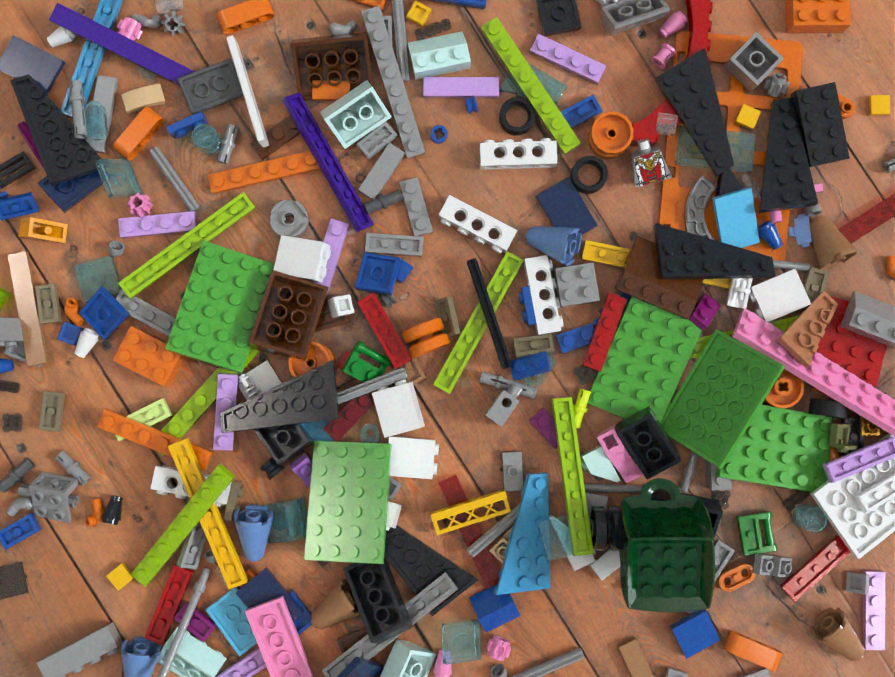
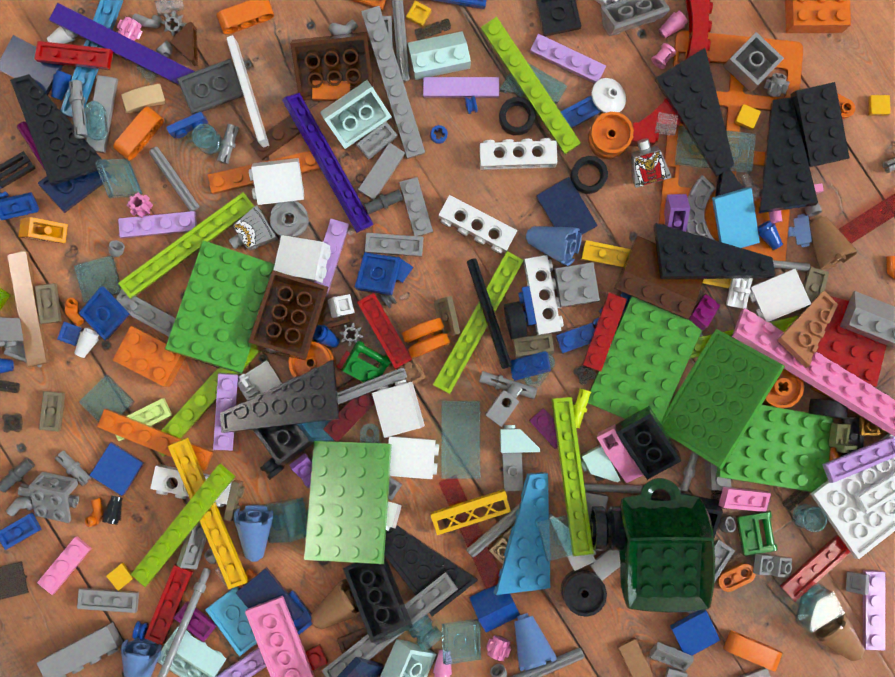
none -> red plate [35,41,113,70]
none -> bright pink plate [37,536,92,595]
none -> blue cone [51,70,72,100]
none -> light grey plate [77,588,139,613]
none -> clear light blue tile [79,375,135,422]
none -> blue tile [89,442,145,496]
none -> blue bush [132,621,148,641]
none -> light grey hinge [156,40,173,57]
none -> reddish brown slope [170,22,198,66]
none -> light grey torso [229,205,278,251]
none -> white brick [249,158,304,205]
none -> red plate [305,644,328,671]
none -> blue cone [313,325,340,348]
none -> light grey gear [340,323,364,347]
none -> clear light blue wheel [407,614,443,651]
none -> clear light blue tile [441,401,480,479]
none -> light aqua slope [500,425,540,453]
none -> black tyre [504,301,527,339]
none -> medium blue cone [514,613,557,671]
none -> black wheel [561,568,607,617]
none -> white dish [591,78,626,113]
none -> light grey plate [649,642,694,671]
none -> medium lavender slope [664,194,690,232]
none -> bright pink plate [719,487,771,512]
none -> light grey hinge [719,517,736,533]
none -> clear light blue slope [795,584,845,633]

